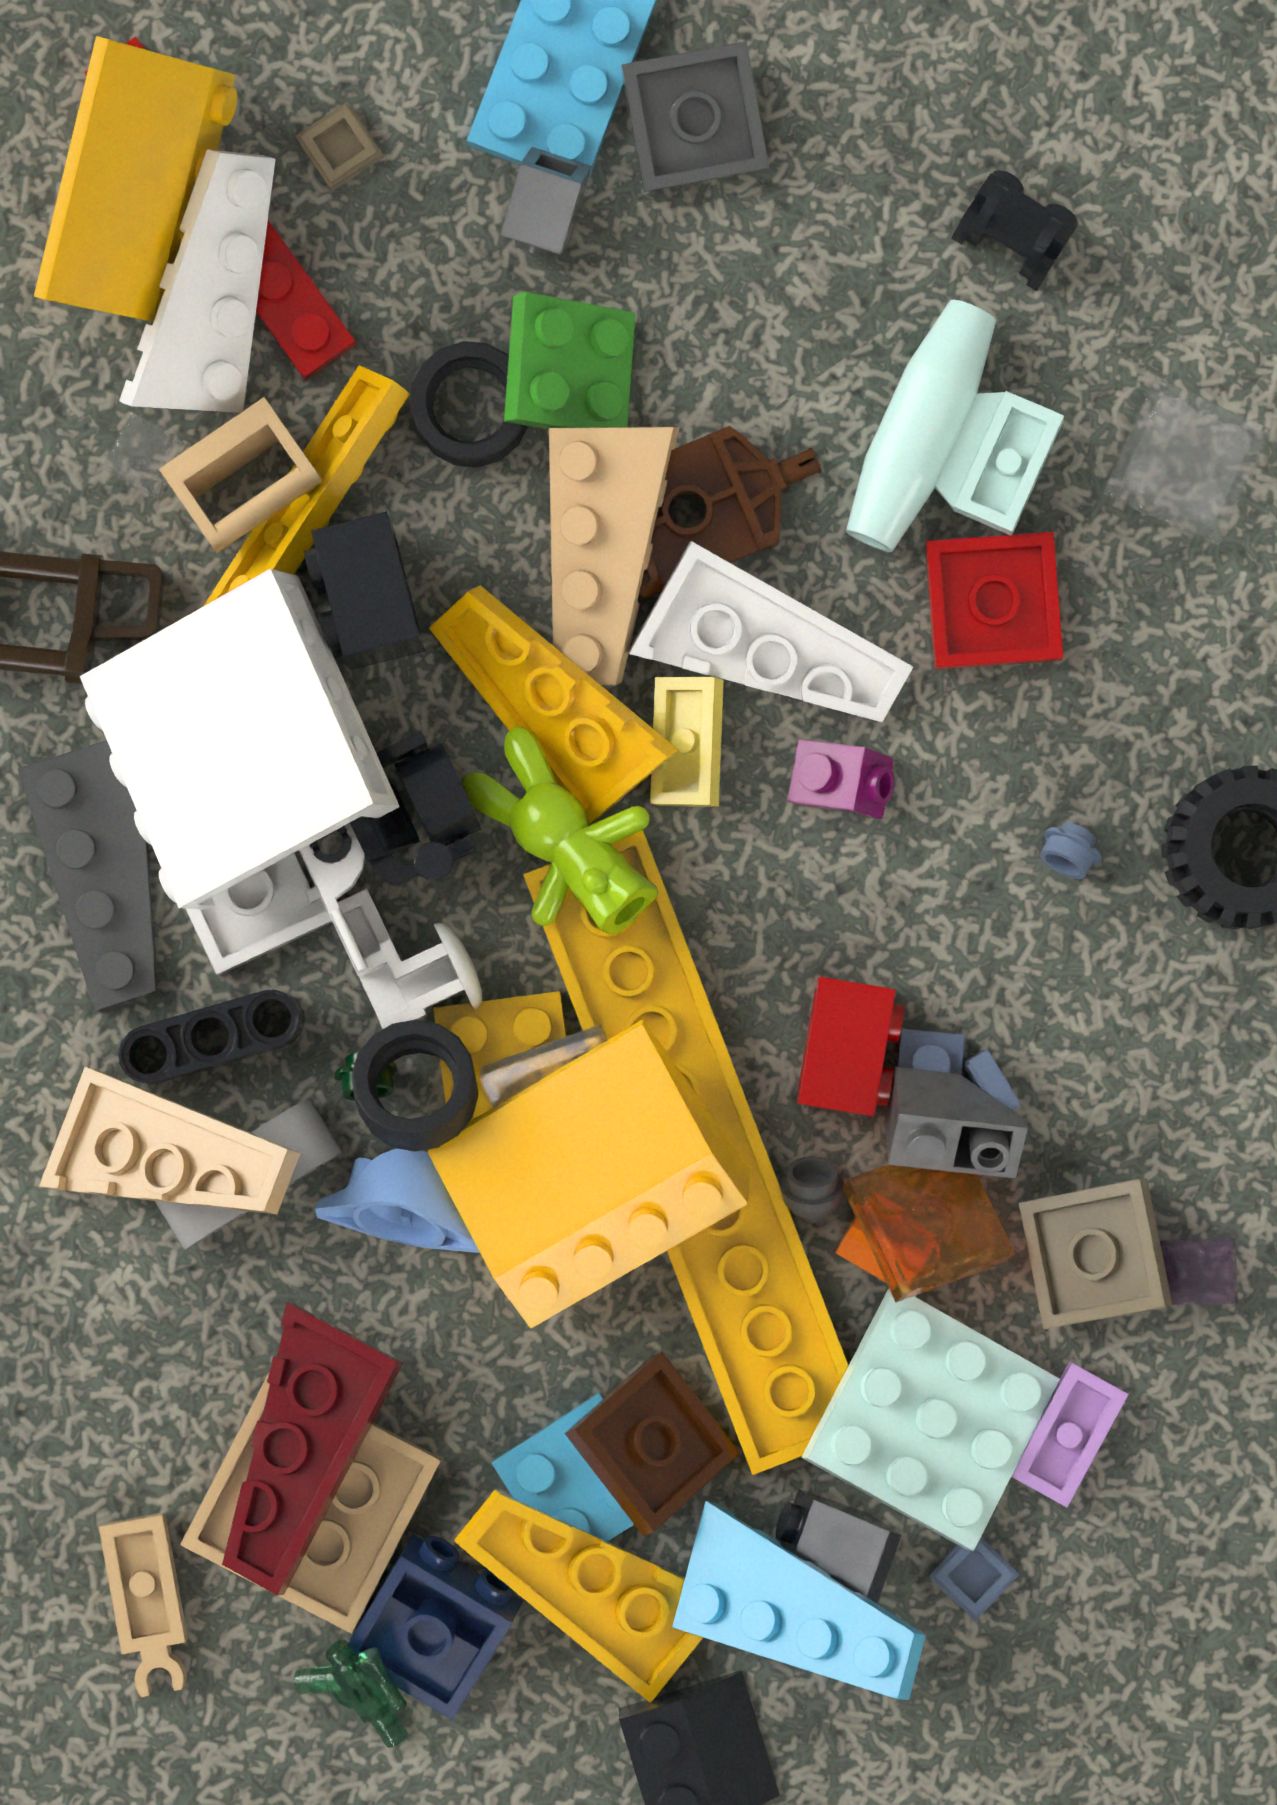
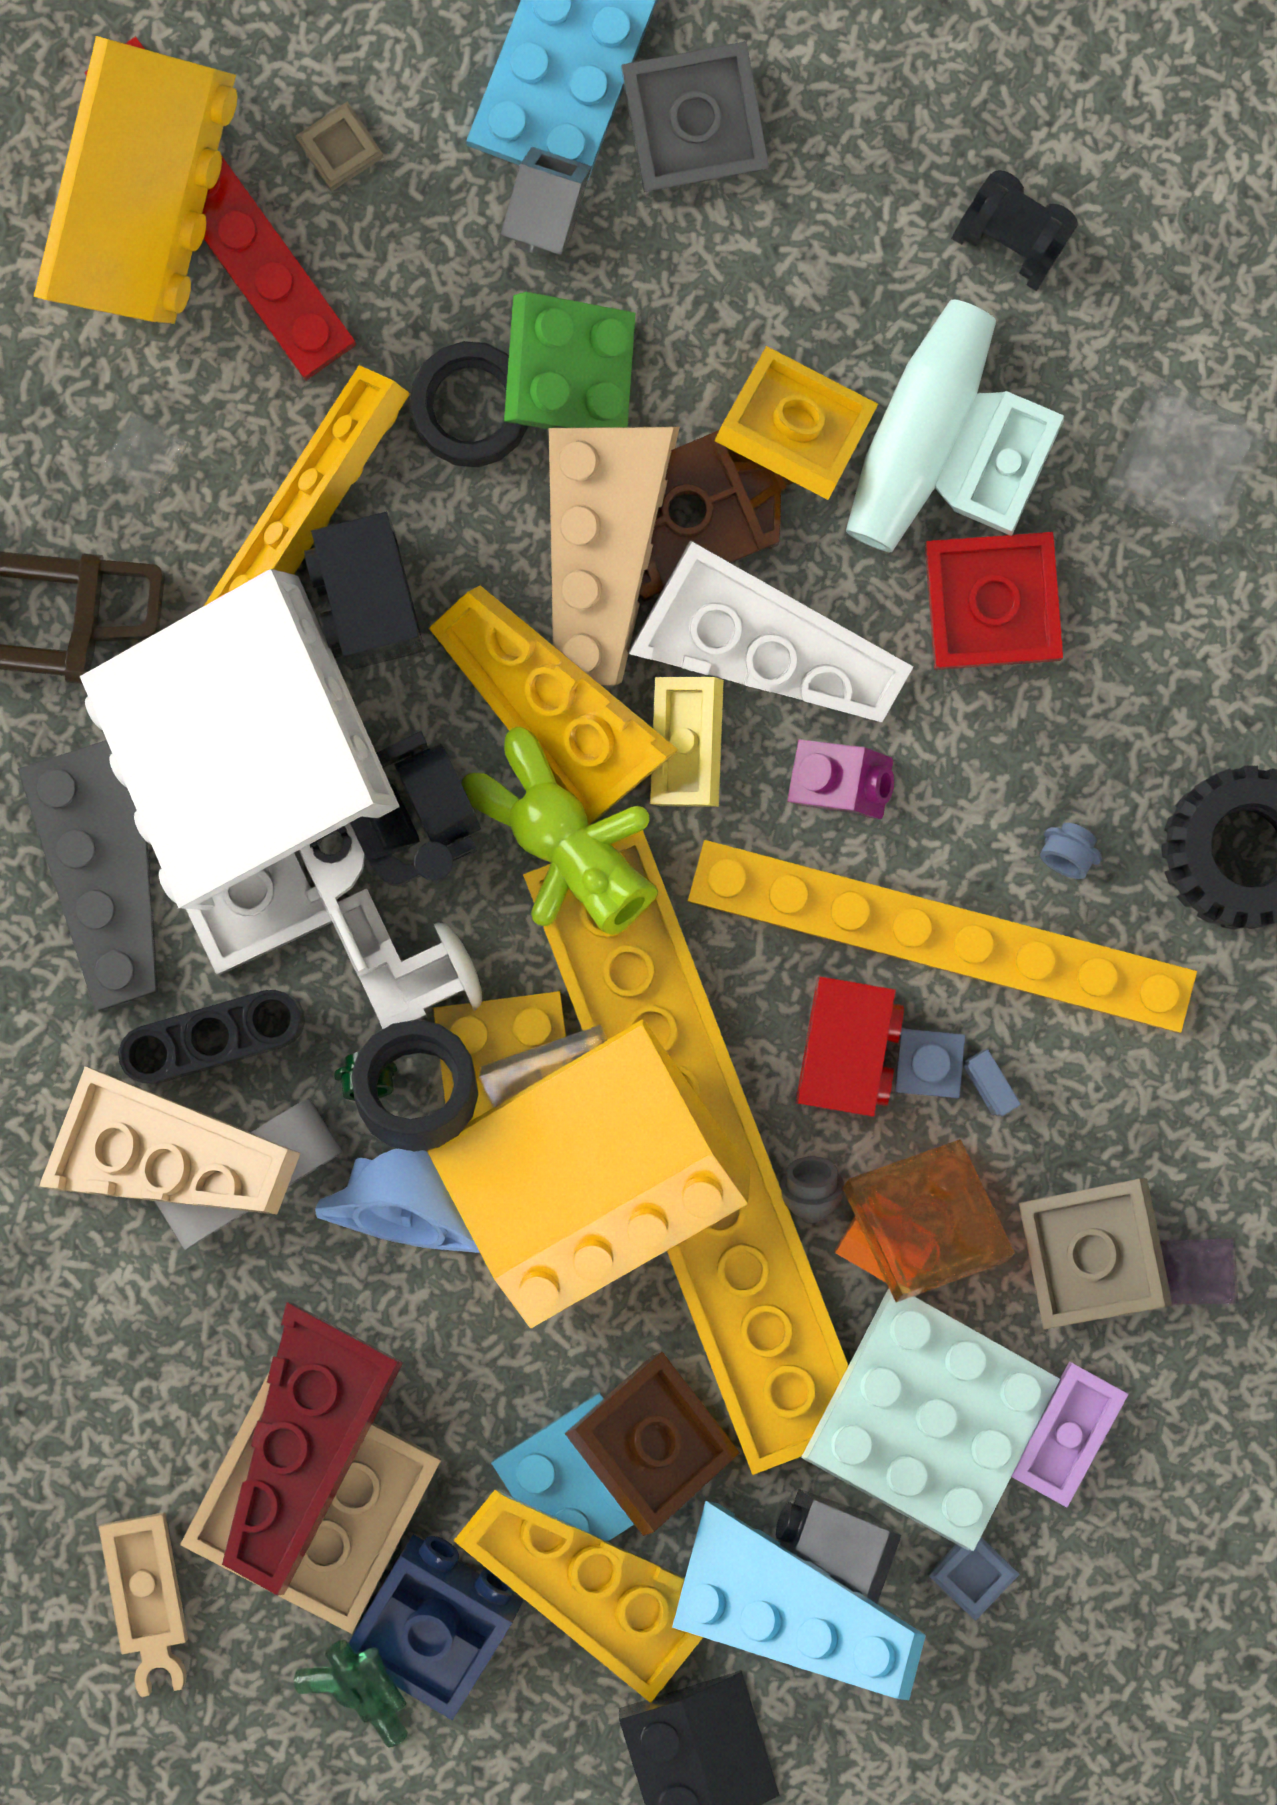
white wing [119,149,275,413] -> none
tan tile [159,397,322,553] -> none
flat silver slope [885,1067,1028,1179] -> none
none -> yellow plate [688,840,1197,1033]
none -> yellow plate [715,346,878,500]

